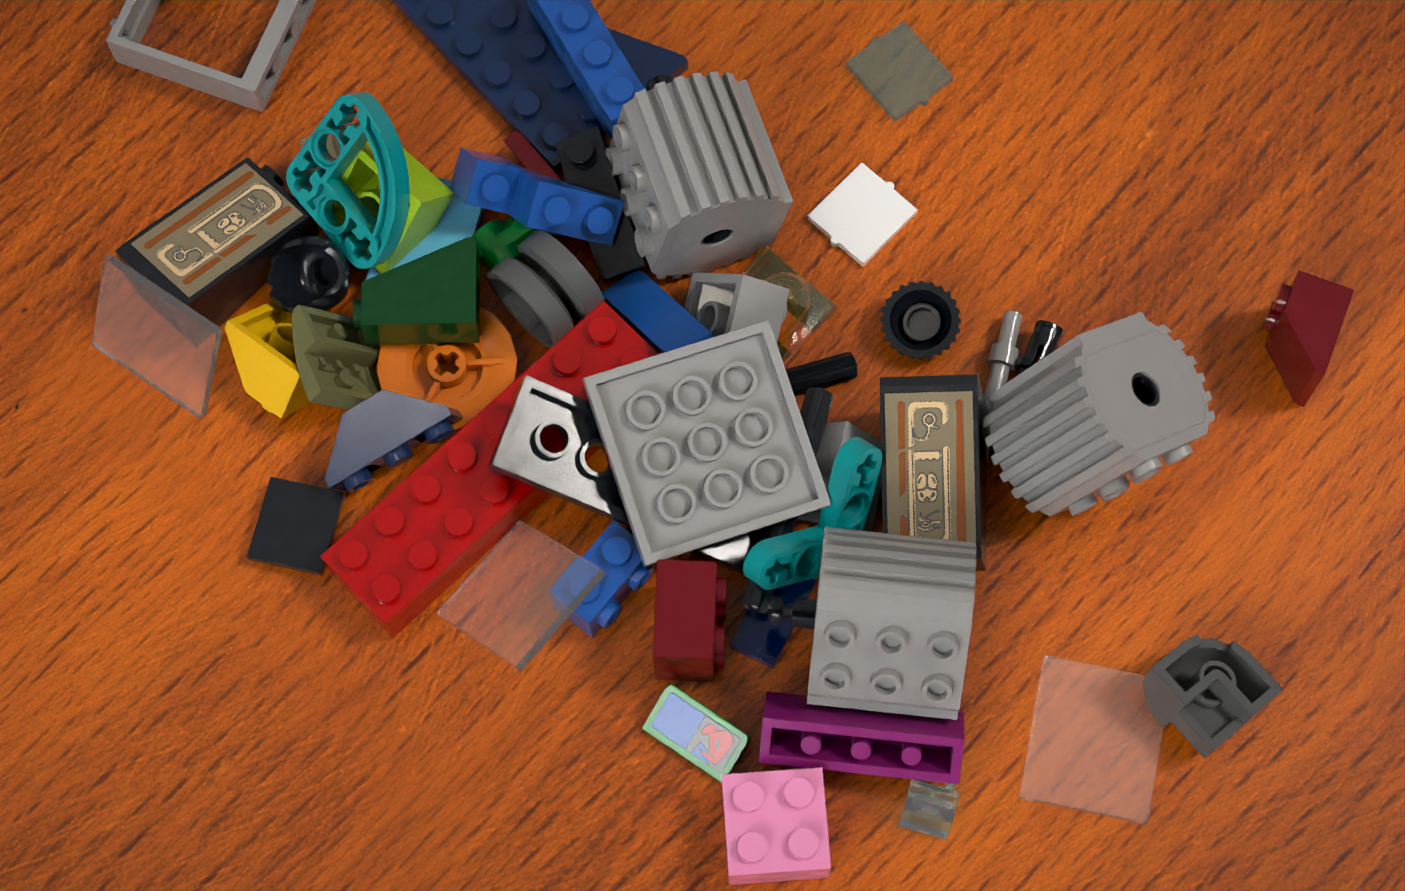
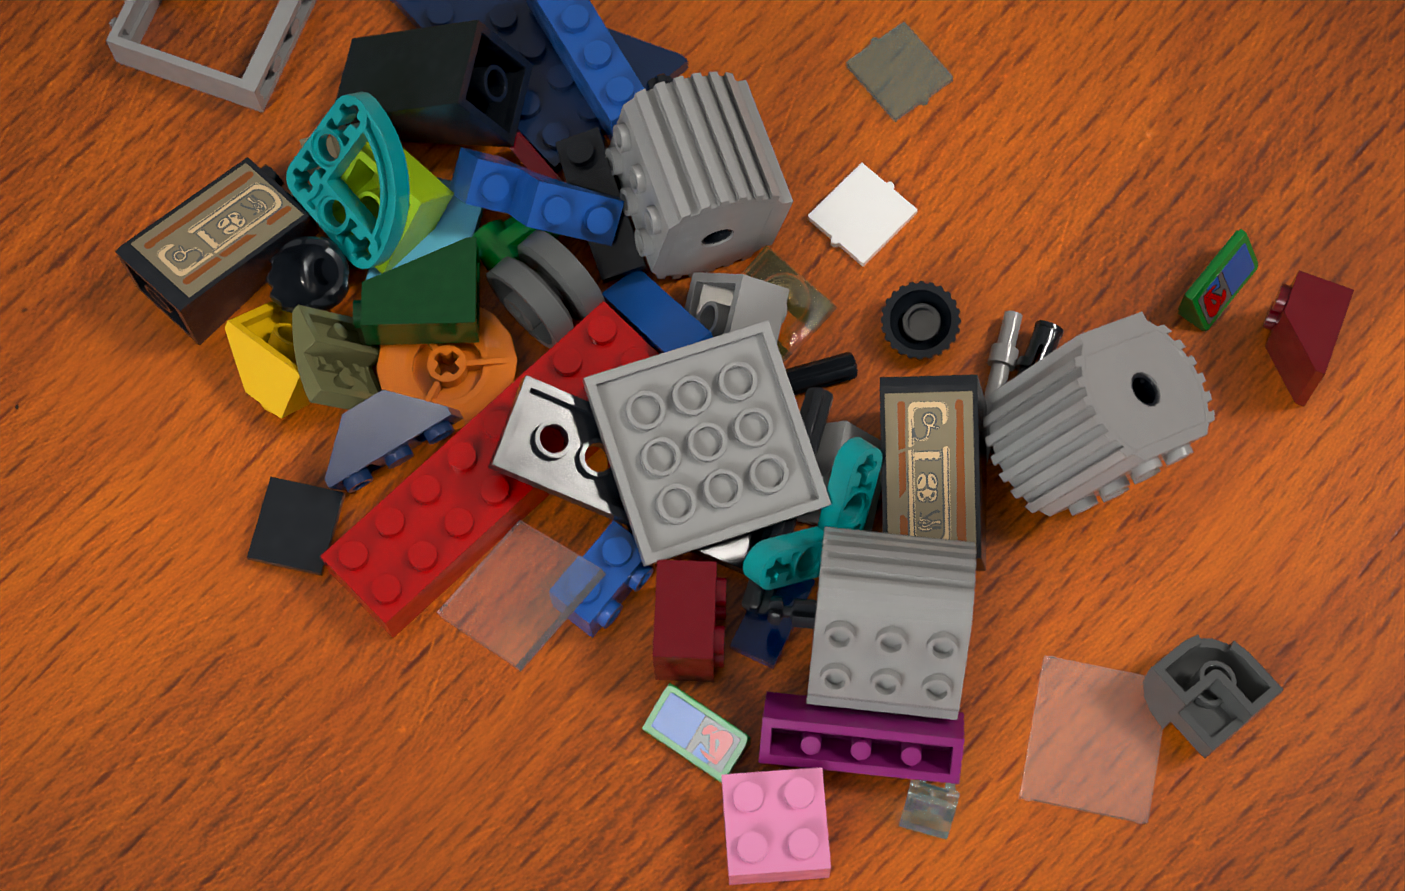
clear piece [92,254,223,419] -> none
none -> black slope [336,20,533,147]
none -> slope [1178,229,1258,332]

